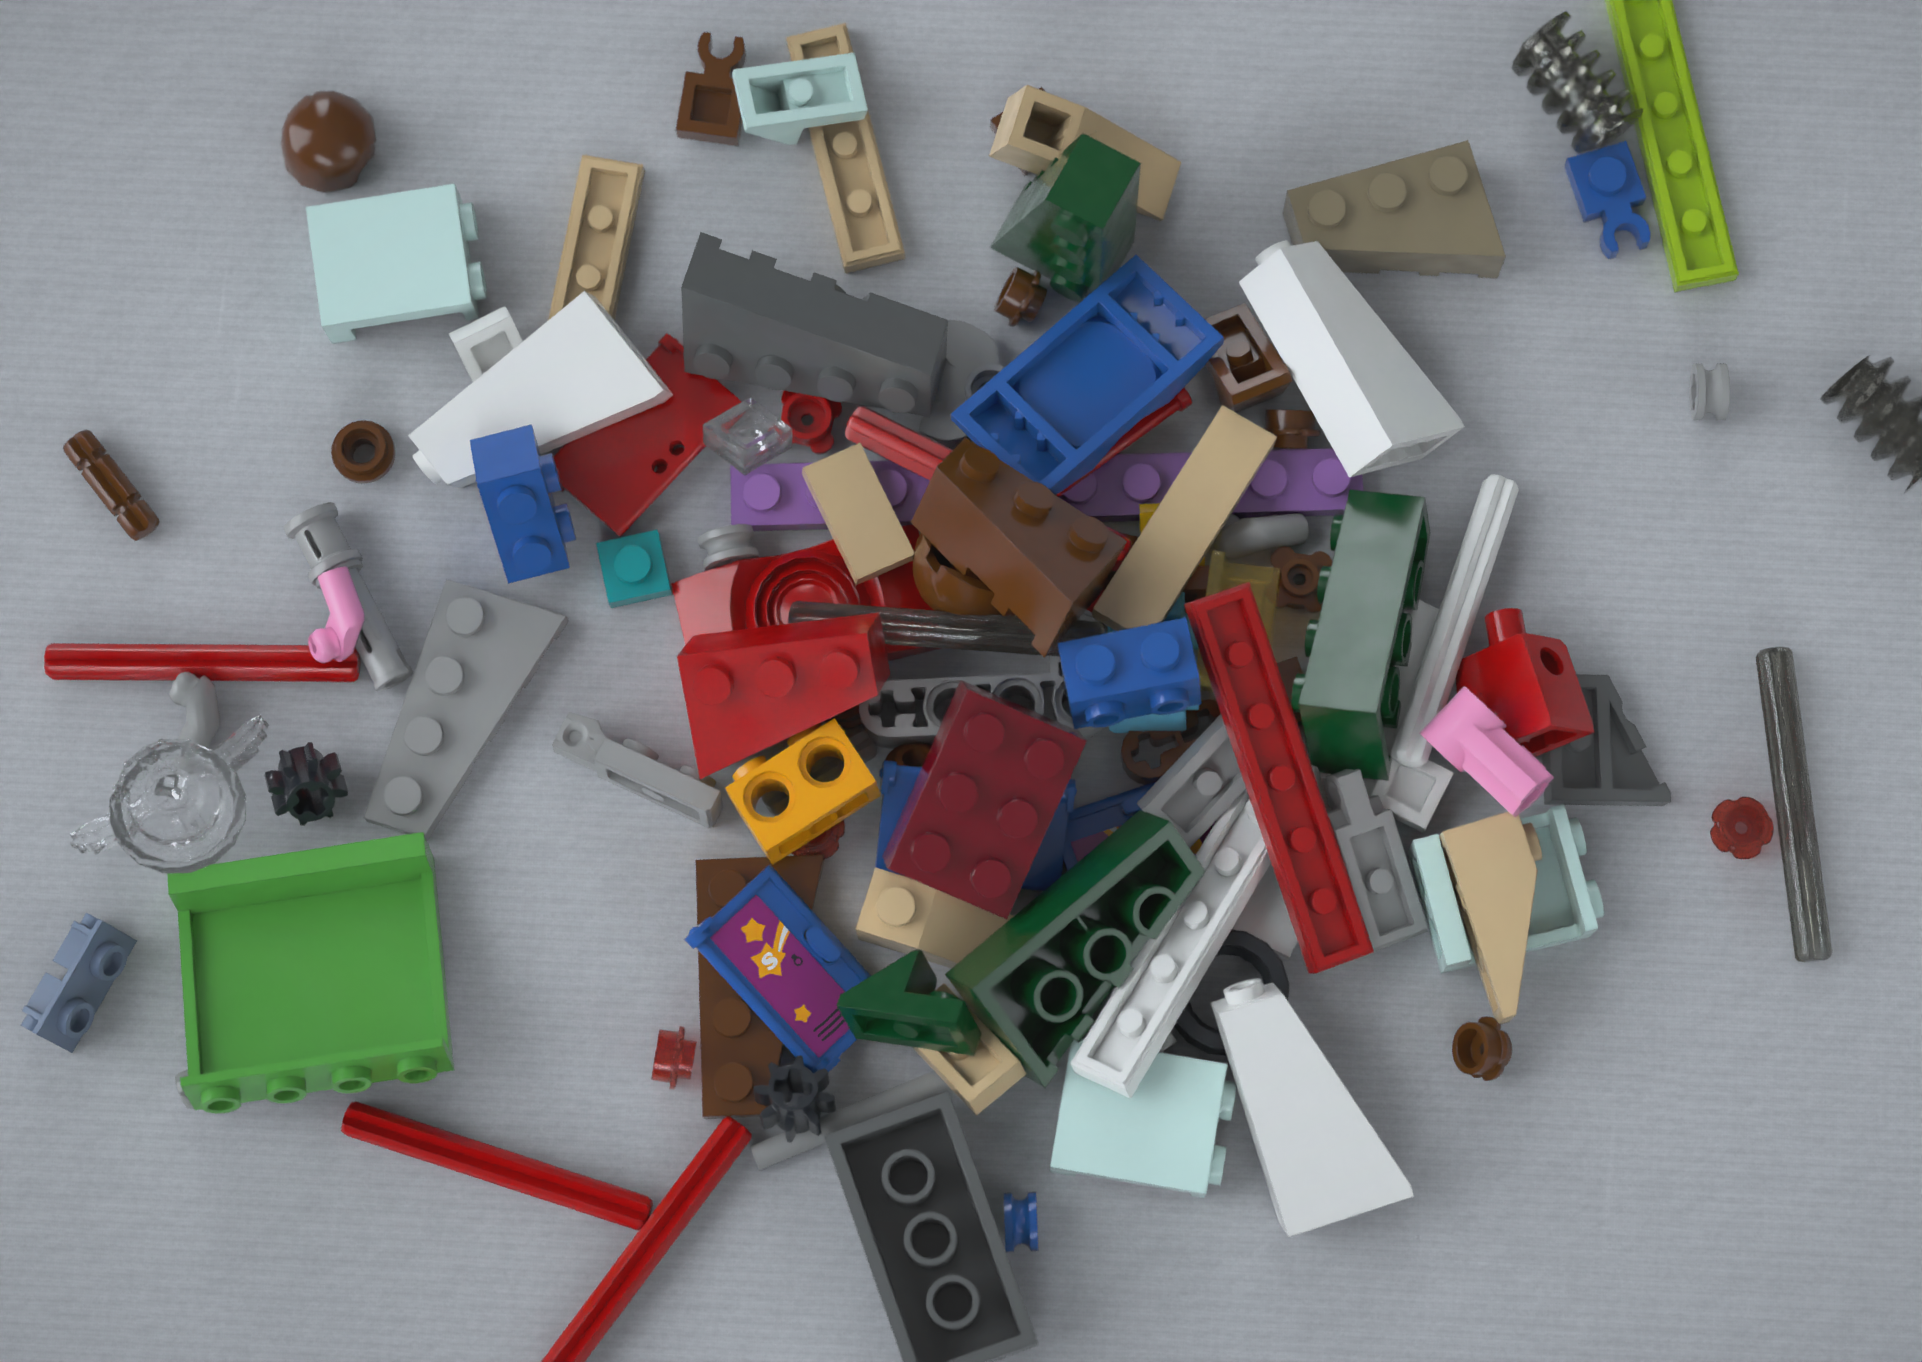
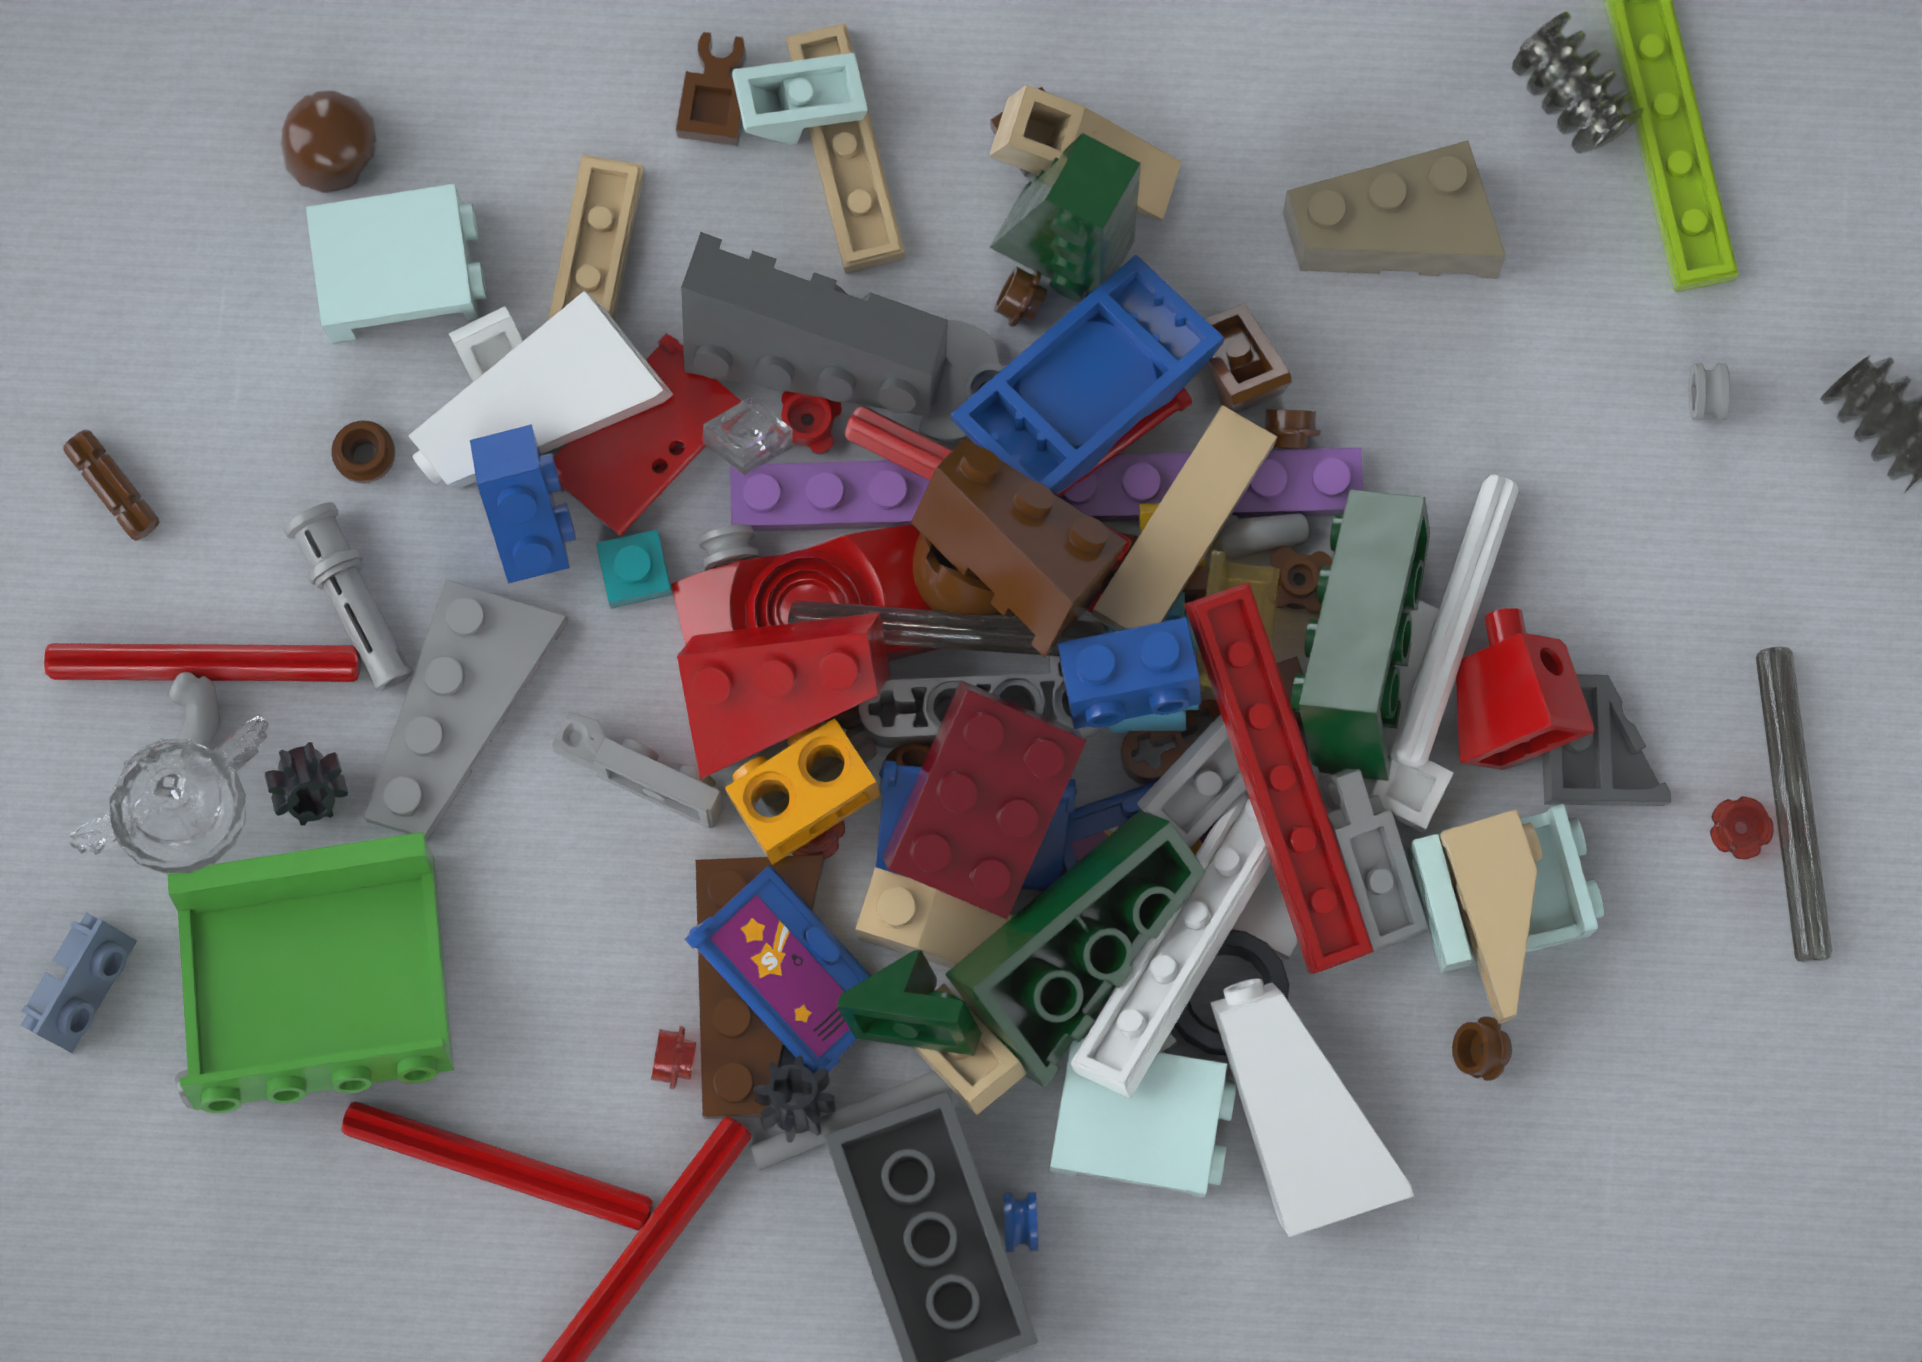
bright pink arm [308,566,364,663] -> none
tan tile [802,443,914,585] -> none
white slope [1239,240,1465,478] -> none
bright pink piece [1420,686,1554,817] -> none
blue plate [1564,141,1650,259] -> none

